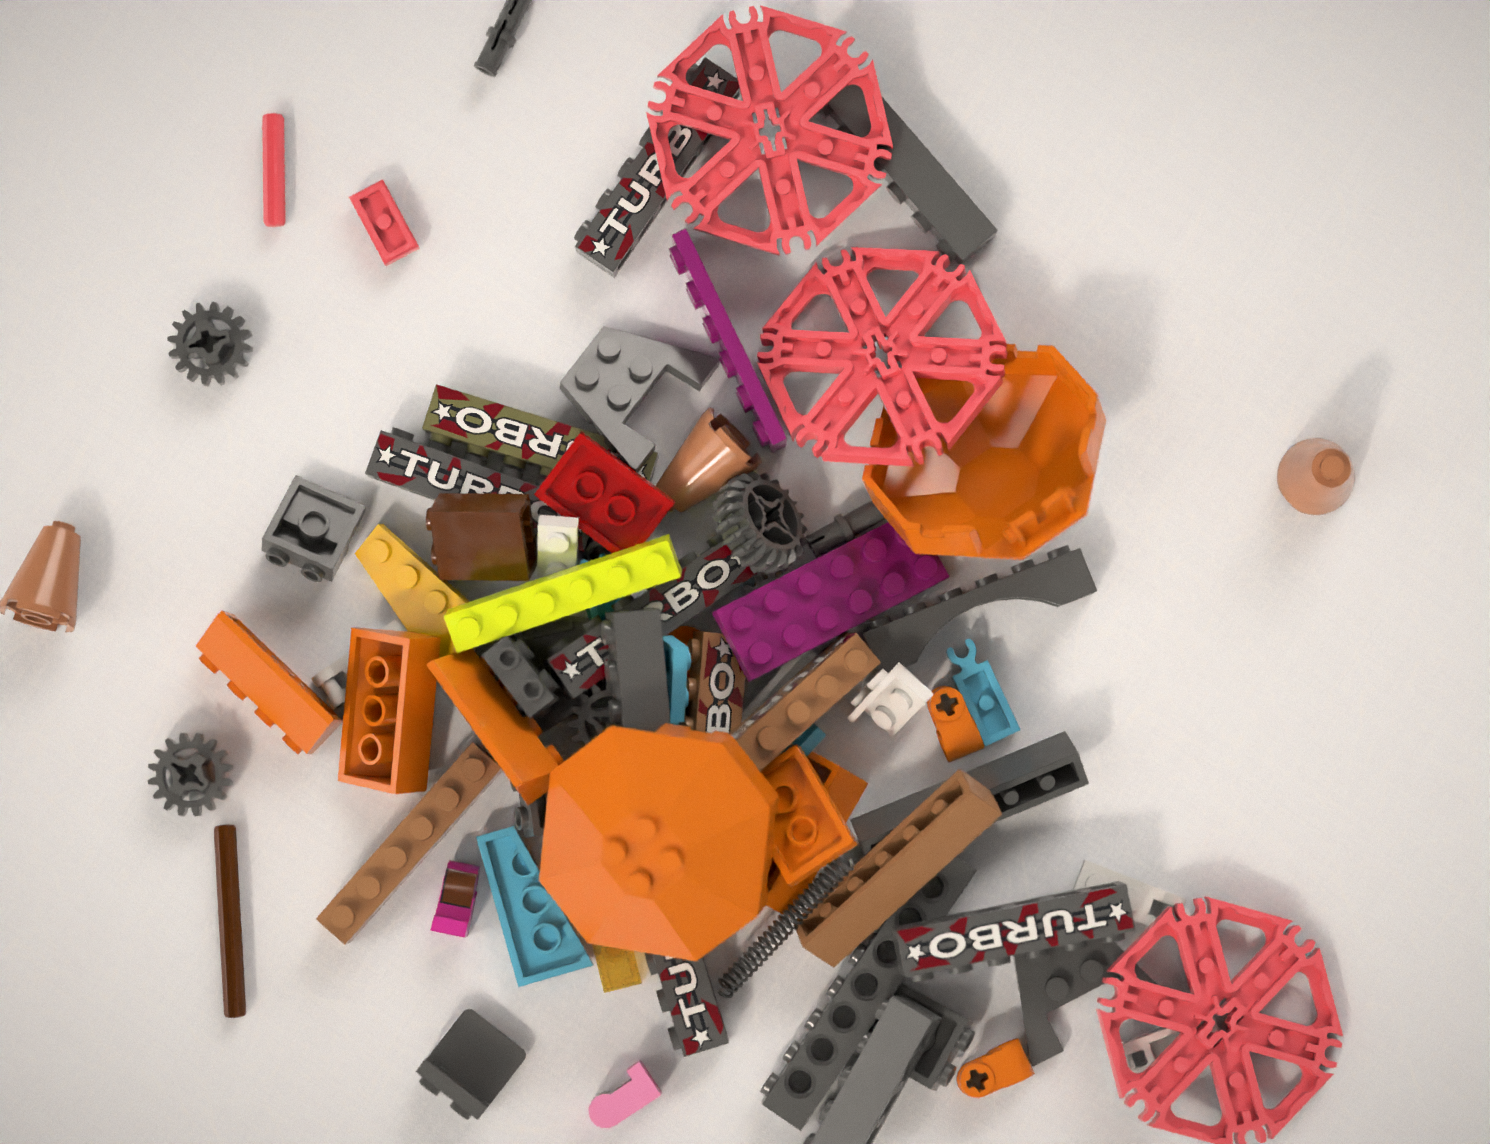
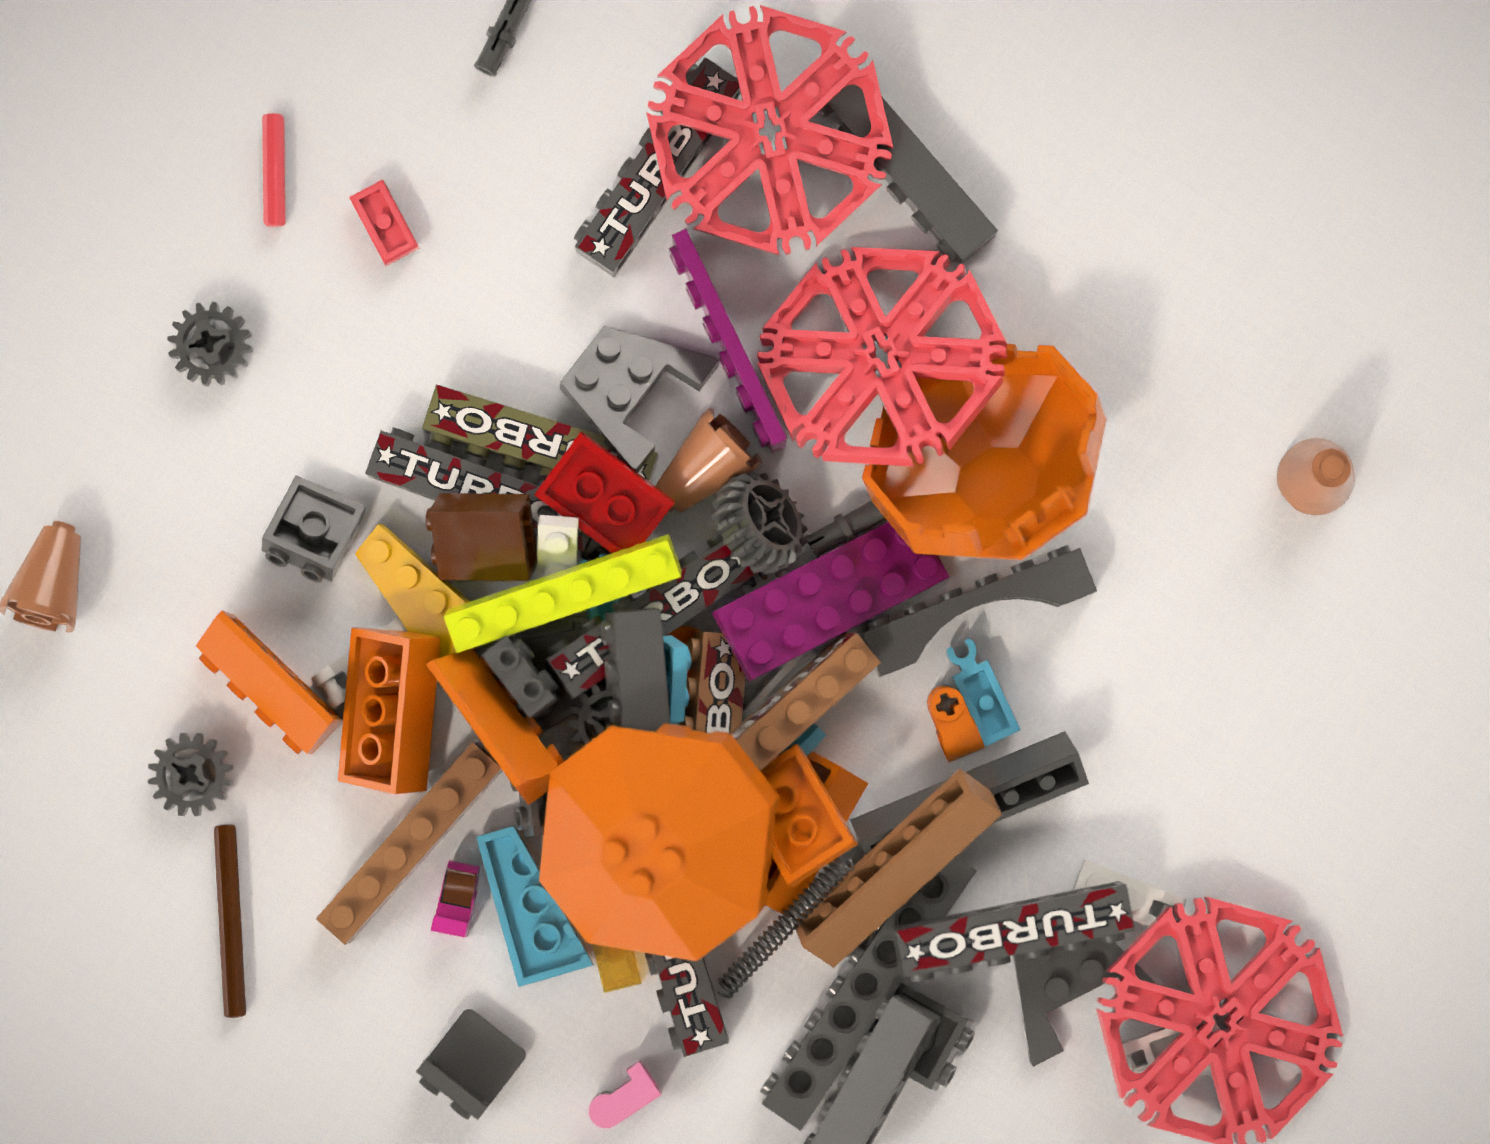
white bracket [847,662,933,737] -> none
orange piece [956,1038,1035,1098] -> none

